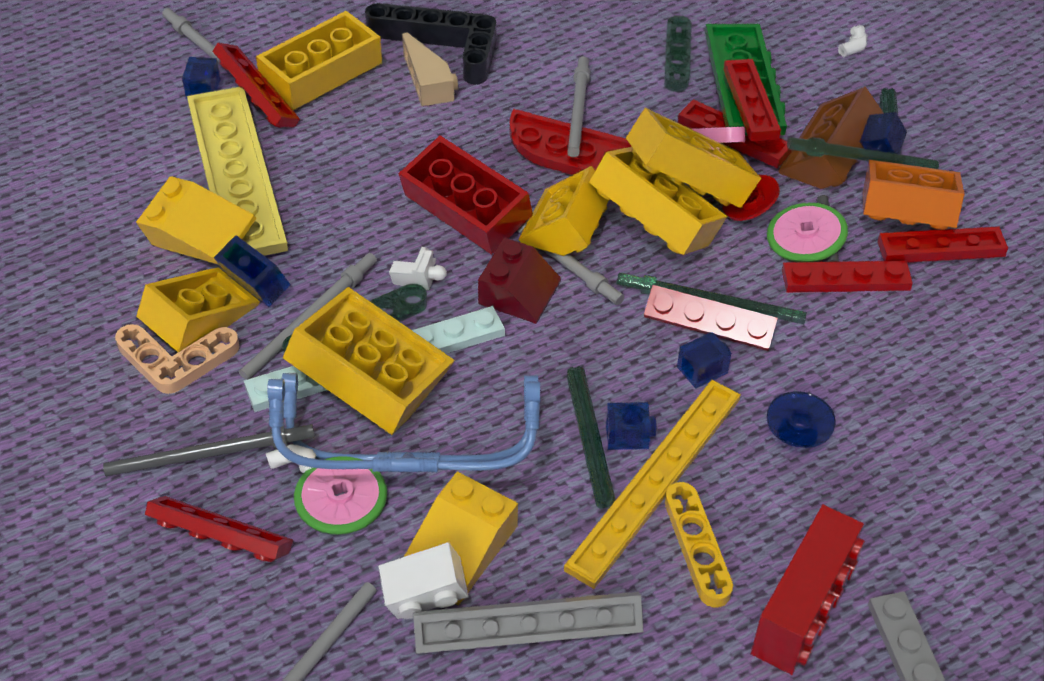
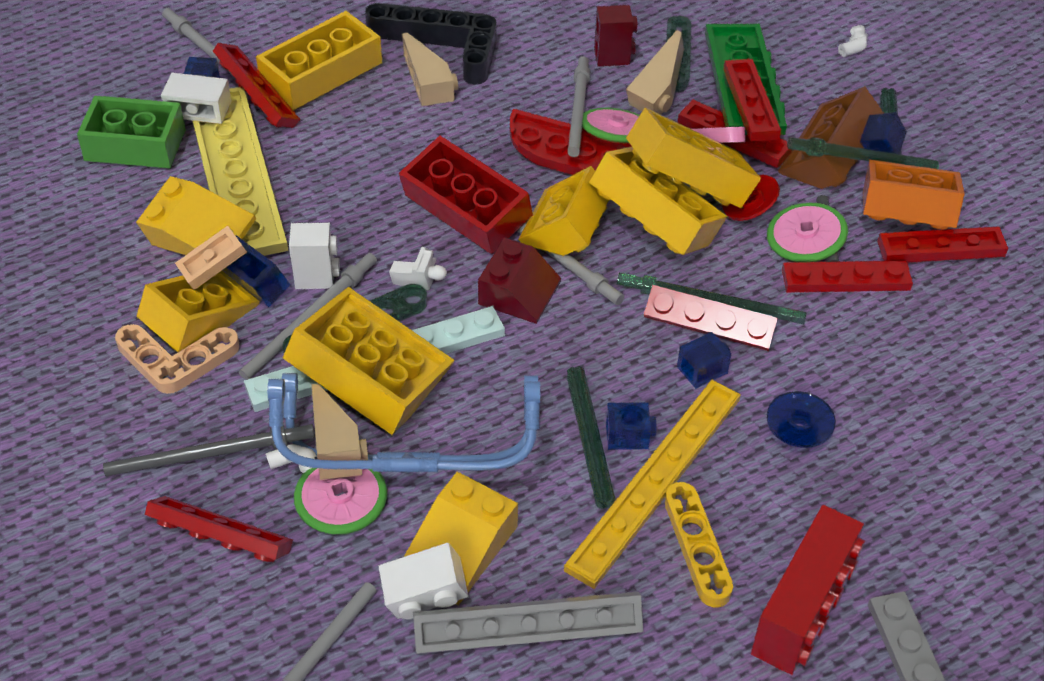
none -> bright green brick [77,95,186,169]
none -> white brick [161,73,231,124]
none -> light nougat plate [175,226,247,290]
none -> white brick [289,223,340,289]
none -> tan slope [311,384,368,480]
none -> bright pink wheel [582,108,640,143]
none -> dark red brick [594,5,638,67]
none -> tan slope [626,30,684,115]

